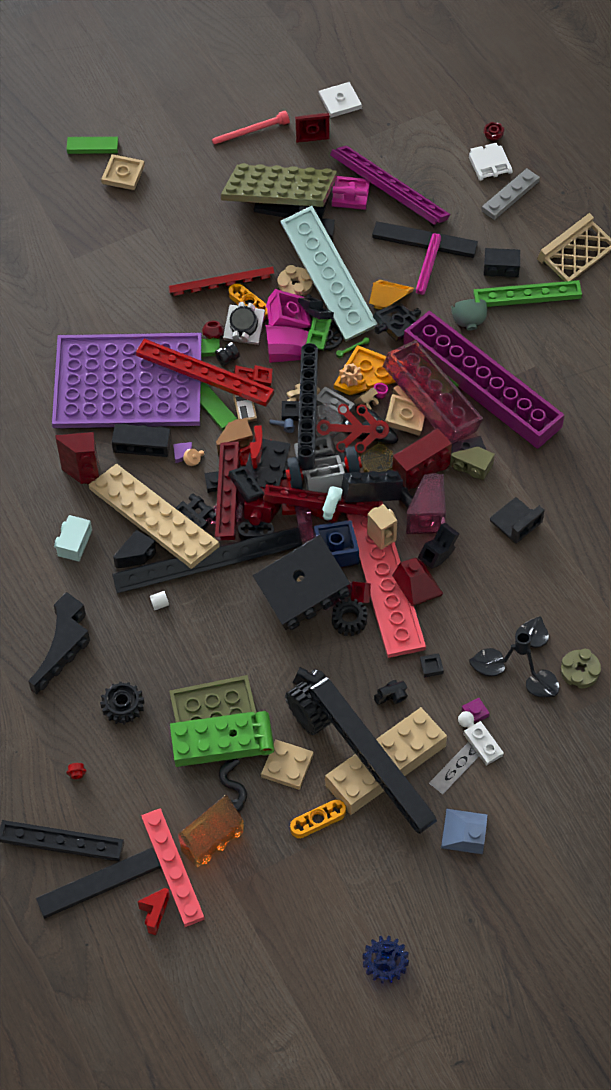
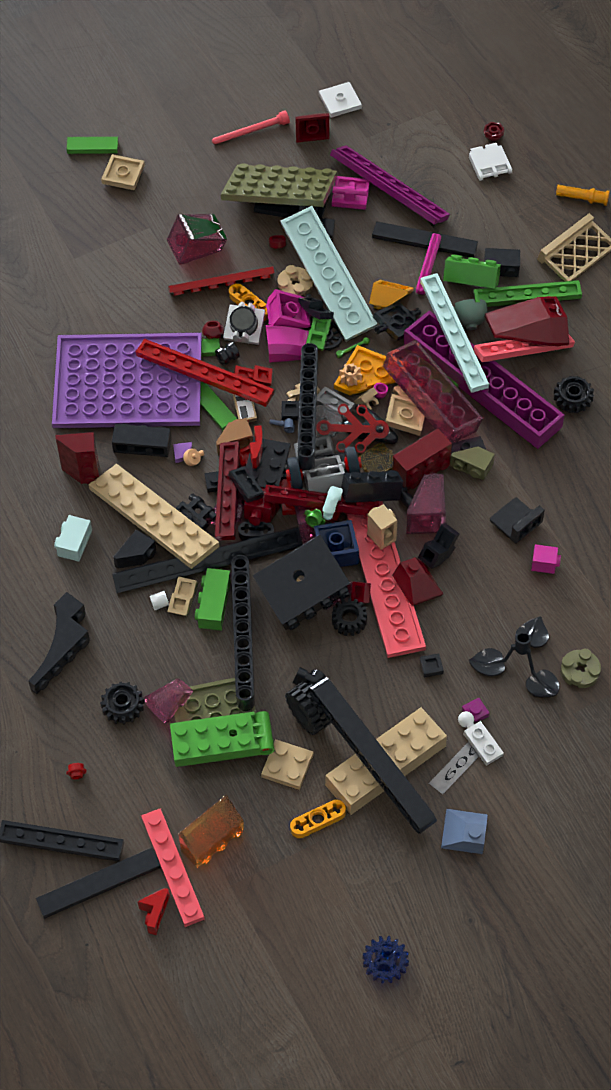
black animal [219,758,247,815] -> none
black plate [374,680,408,705] -> none
light grey plate [482,168,540,220] -> none
none -> clear pink slope [144,678,193,723]
none -> clear pink slope [167,214,227,264]
none -> tan slope [167,577,198,616]
none -> bright green brick [195,568,231,631]
none -> black beam [231,555,255,711]
none -> dark red tile [269,235,286,249]
none -> bright green plate [304,509,326,527]
none -> light aqua plate [420,273,489,393]
none -> bright green brick [443,255,501,289]
none -> coral plate [473,335,575,362]
none -> dark red wedge [484,296,569,347]
none -> dark pink brick [531,544,561,574]
none -> black gear [553,376,594,413]
none -> light orange pin [556,185,610,206]

